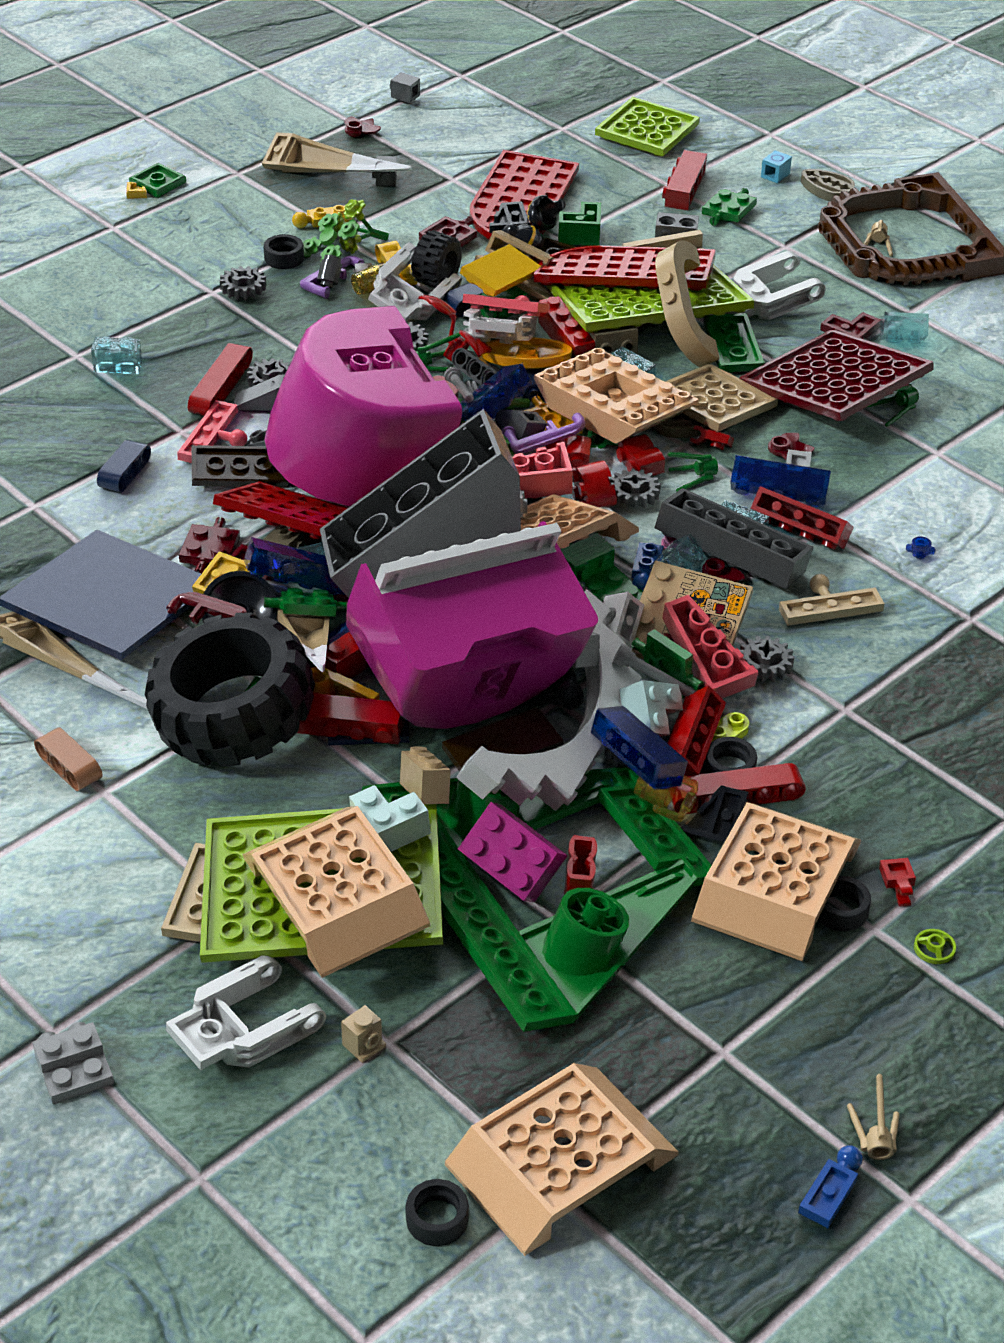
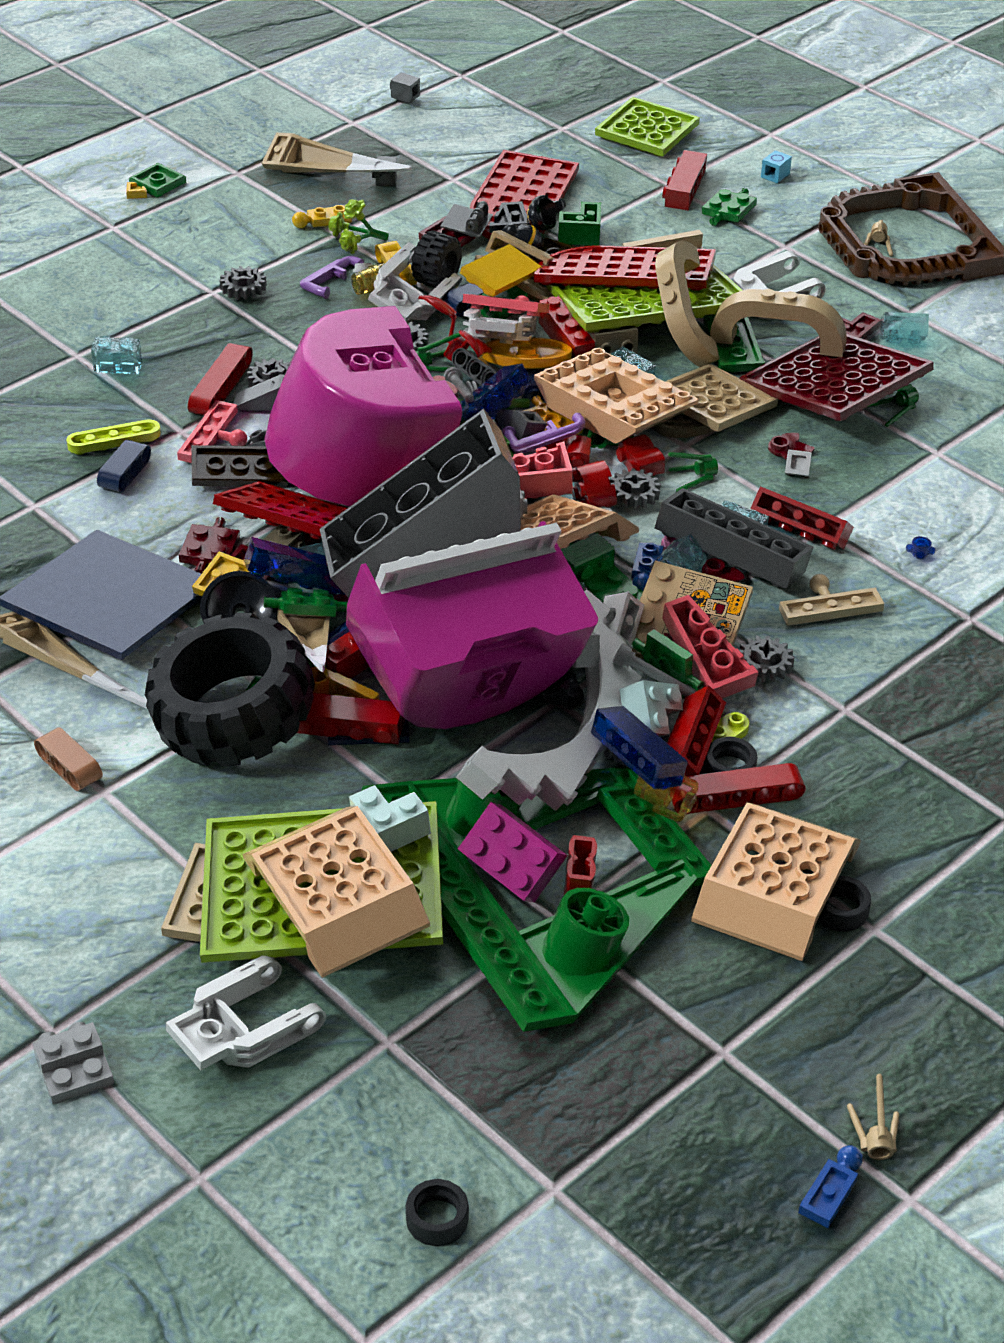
piece [166,592,247,624] -> none
black tyre [263,234,304,269] -> none
bright green plant [303,213,360,260] -> none
dark grey brick [317,255,342,288] -> none
tan brick [341,1005,386,1063] -> none
plate [344,116,381,137] -> none
tan brick [400,746,451,804] -> none
dark brown tile [442,707,564,772] -> none
light nougat slope [445,1063,678,1256] -> none
dark grey brick [655,212,699,237] -> none
black wing [681,785,749,845] -> none
red plate [690,426,734,450] -> none
clear blue brick [730,455,831,507] -> none
dark tan piece [801,169,855,201] -> none
red plate [879,858,916,907] -> none
lime piece [914,929,956,964] -> none
none -> neon yellow plate [66,419,161,455]
none -> dark grey hinge [440,201,493,238]
none -> tan arch [710,289,847,357]

